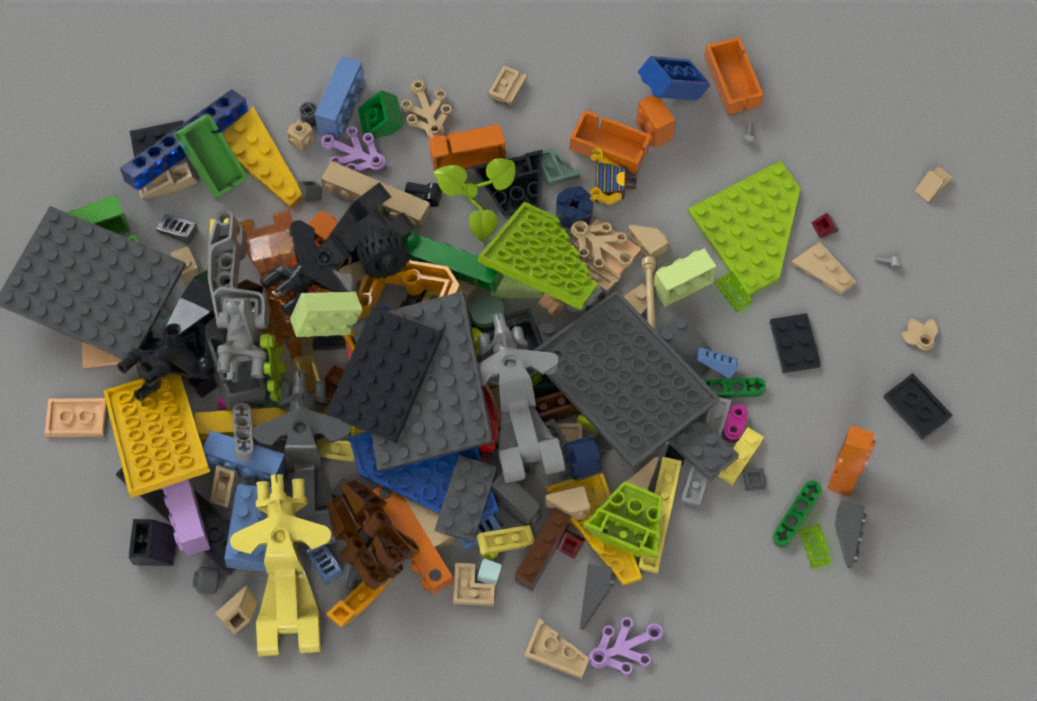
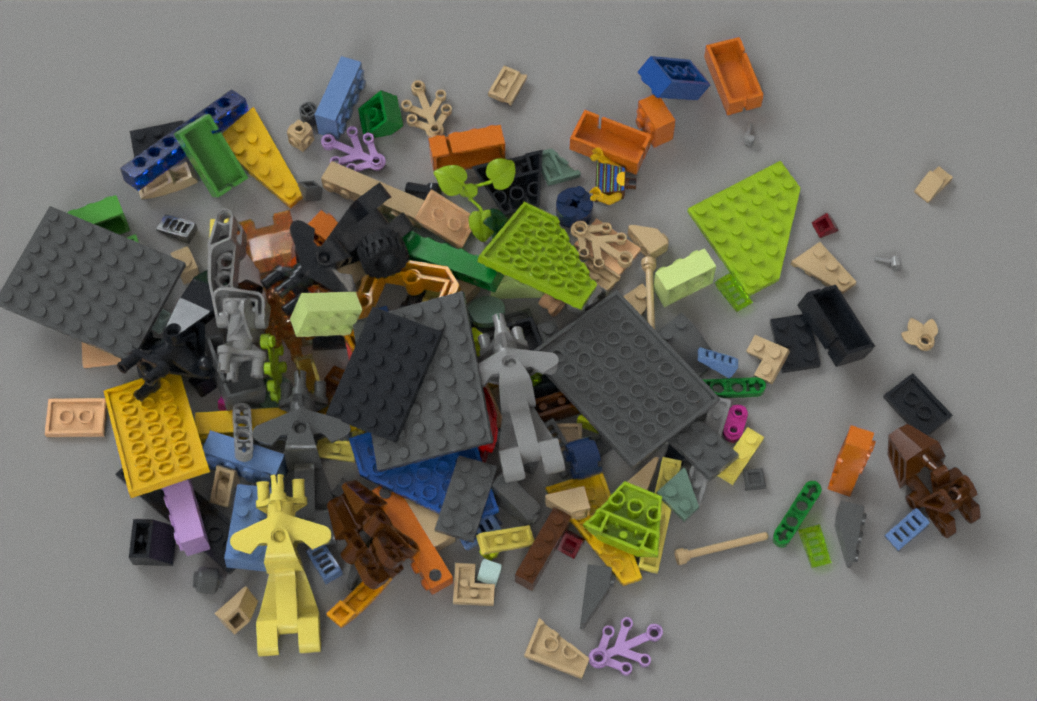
none -> light nougat tile [413,189,472,249]
none -> dark green plate [483,208,509,239]
none -> sand green wing [656,468,699,522]
none -> tan piece [674,532,769,565]
none -> tan plate [746,335,790,385]
none -> black piece [797,285,875,367]
none -> medium blue slope [885,508,930,551]
none -> reddish brown piece [887,424,981,538]

